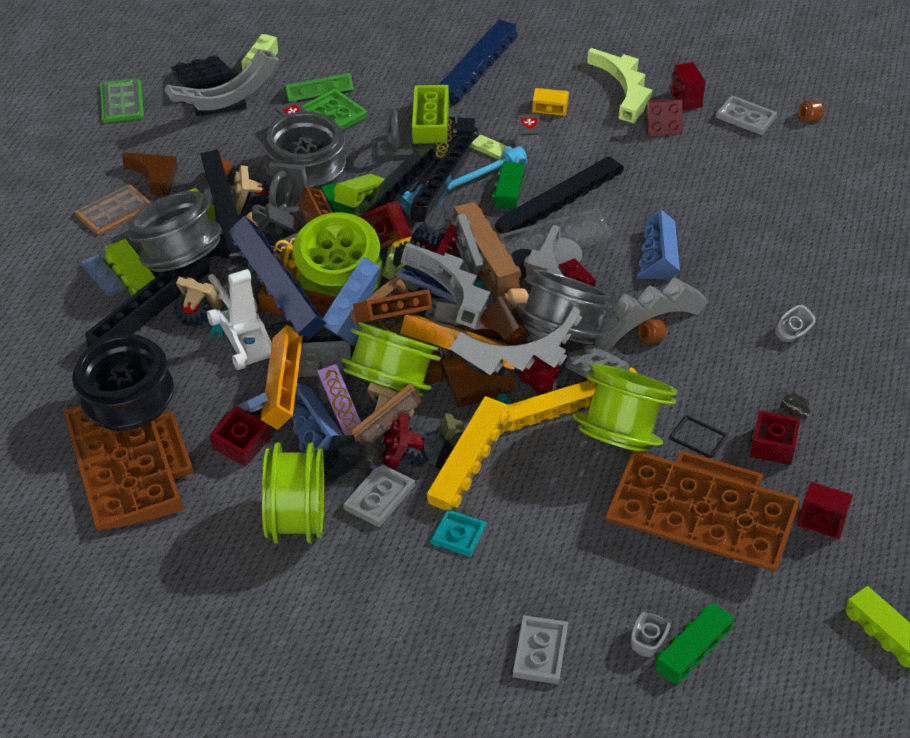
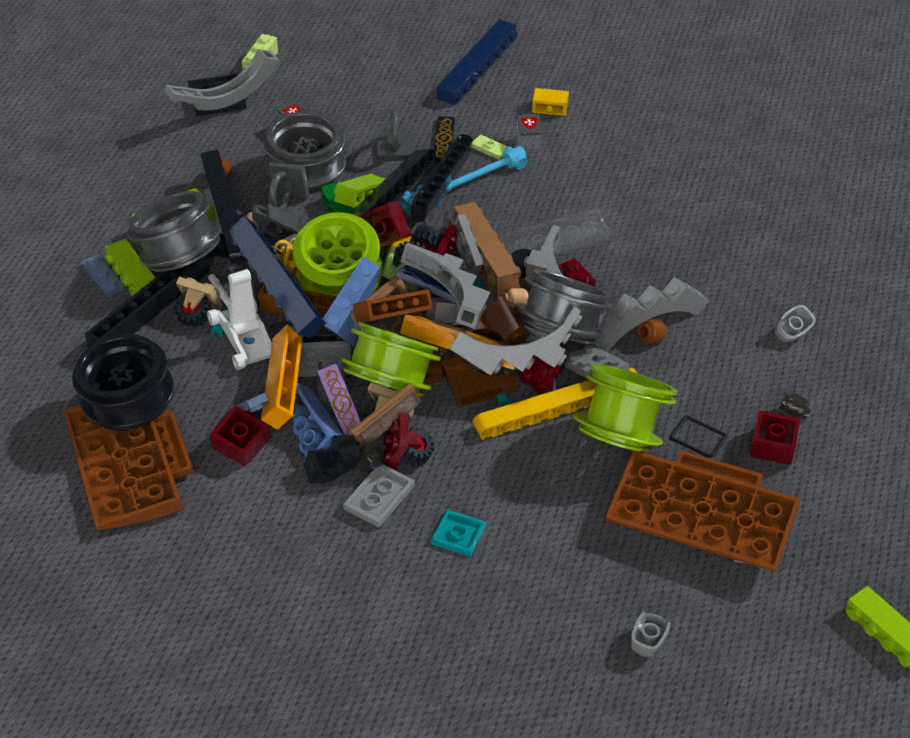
clear piece [74,184,151,236] -> none
clear piece [100,79,144,123] -> none
reddish brown arch [122,152,178,196] -> none
black plate [171,56,234,88] -> none
tan plate [230,165,270,215] -> none
lime wheel [262,443,324,544] -> none
bright green fence [283,73,354,102] -> none
dark orange brick [298,186,333,223] -> none
bright green plate [302,89,368,131] -> none
lime brick [412,85,449,144] -> none
black sticker [424,434,453,469] -> none
yellow brick [427,396,510,511] -> none
olive tile [439,414,464,442] -> none
black brick [453,118,478,141] -> none
green brick [492,161,525,210] -> none
black beam [495,156,624,239] -> none
light grey plate [513,615,568,684] -> none
light grey sticker [554,238,582,266] -> none
yellowish green arch [587,48,652,123] -> none
medium blue wedge [636,210,680,279] -> none
dark red plate [646,98,683,136] -> none
green brick [655,602,735,686] -> none
dark red brick [670,62,706,111] -> none
light grey plate [716,95,778,135] -> none
dark orange head [798,100,824,122] -> none
dark red brick [798,482,853,539] -> none

